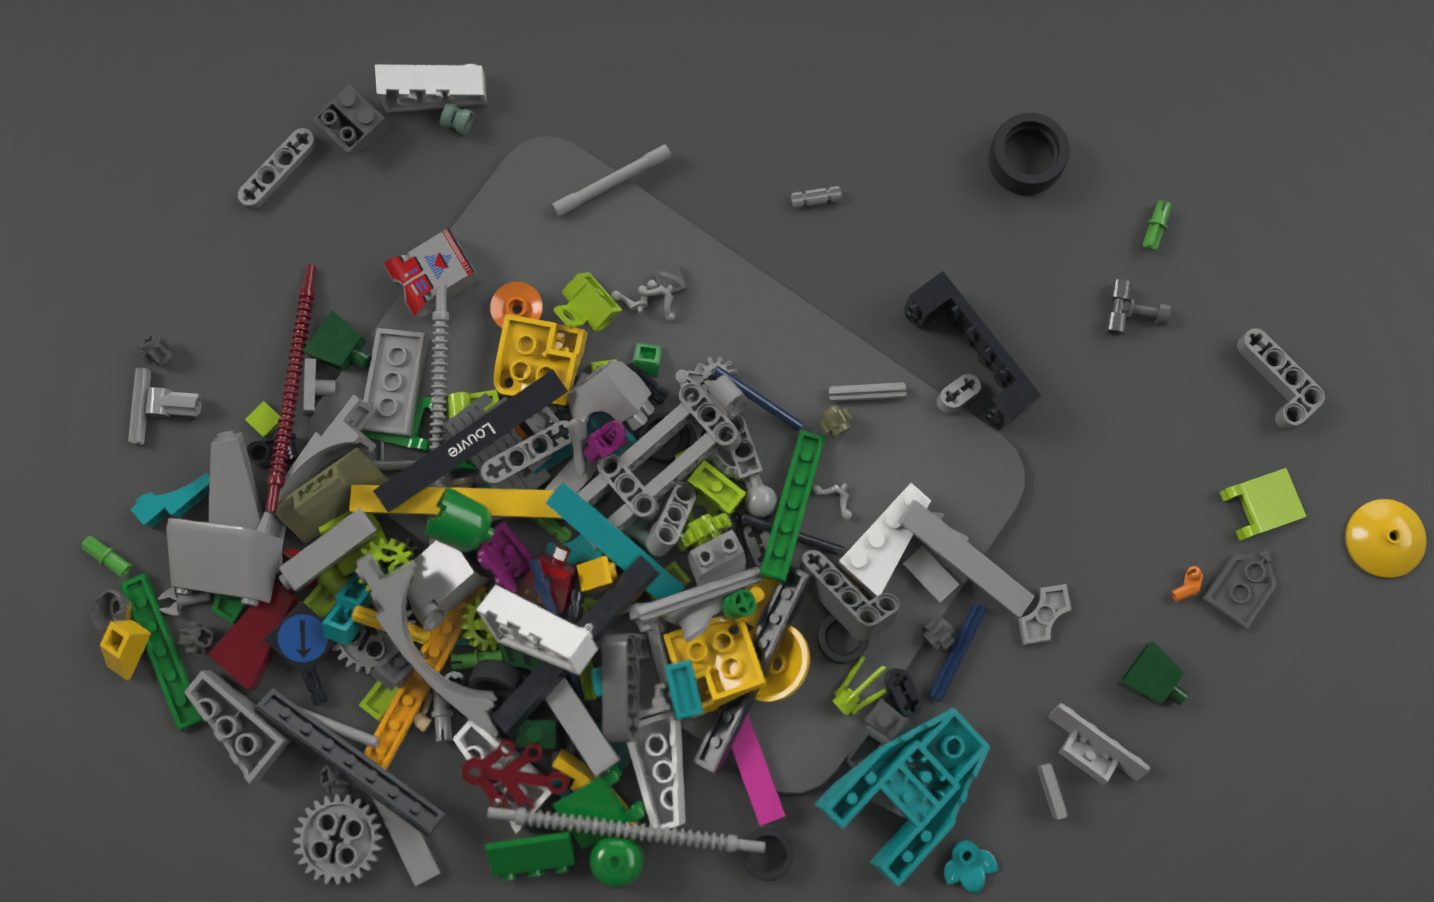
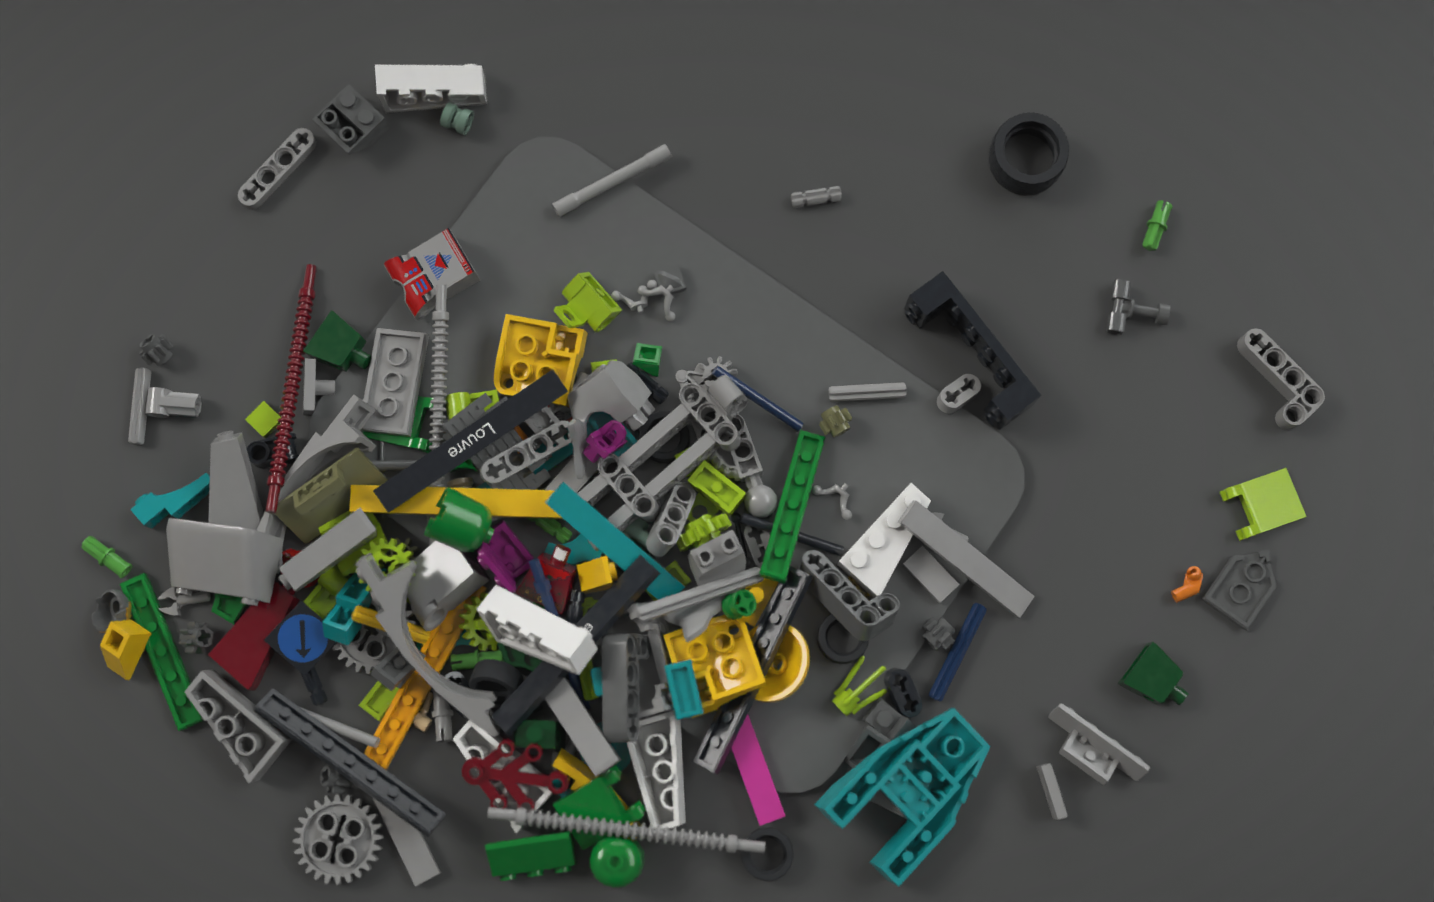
orange dish [490,282,543,329] -> none
teal plate [944,840,998,894] -> none
light grey tile [1018,584,1072,645] -> none
yellow dish [1345,499,1427,578] -> none

